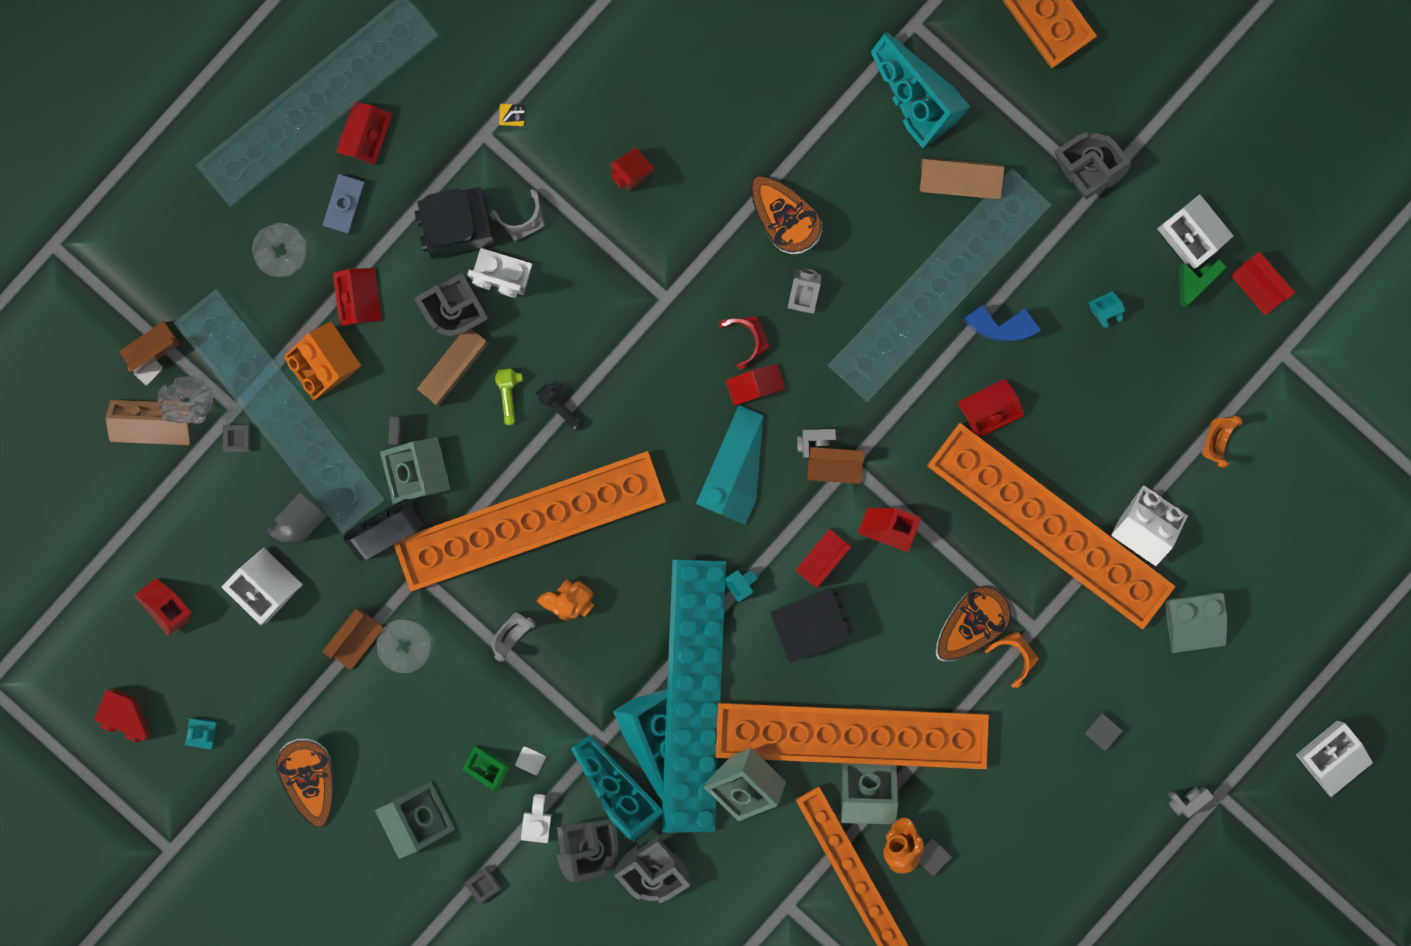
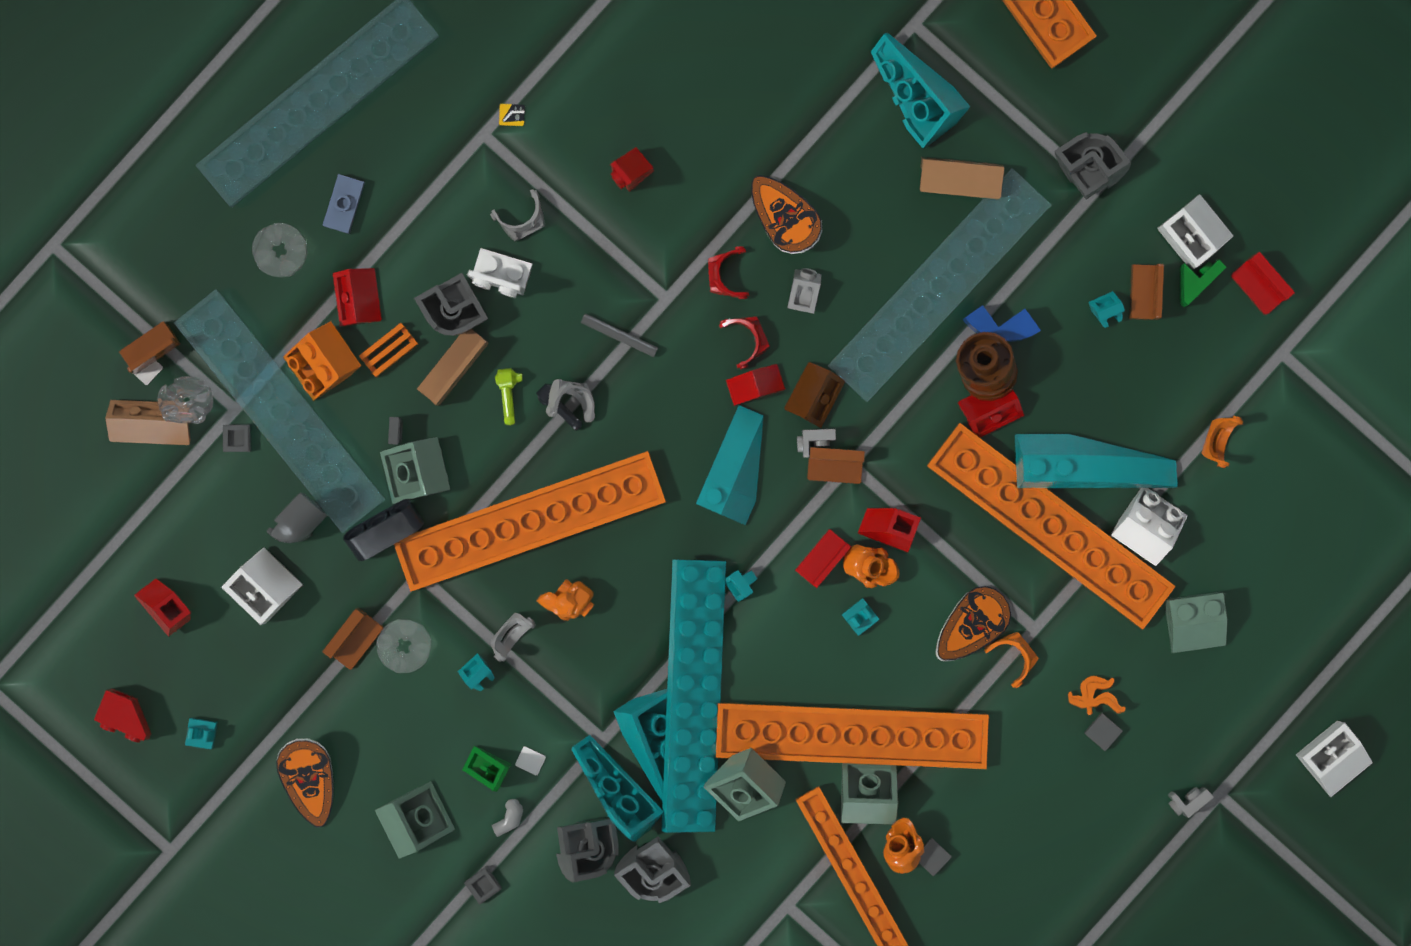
red panel [337,102,392,165] -> none
black brick [415,186,495,259] -> none
white plate [521,794,551,843] -> none
black brick [770,588,853,663] -> none
none -> orange tile [359,323,418,378]
none -> teal tile [458,653,495,691]
none -> light grey arm [492,799,523,837]
none -> light grey helmet [546,379,595,422]
none -> dark grey bar [581,313,658,357]
none -> red helmet [708,246,749,299]
none -> reddish brown panel [785,362,846,428]
none -> teal tile [841,598,880,636]
none -> orange head [843,544,900,588]
none -> reddish brown wheel [956,332,1018,401]
none -> teal wedge [1015,434,1178,488]
none -> orange piece [1068,676,1126,715]
none -> dark orange panel [1129,264,1164,320]

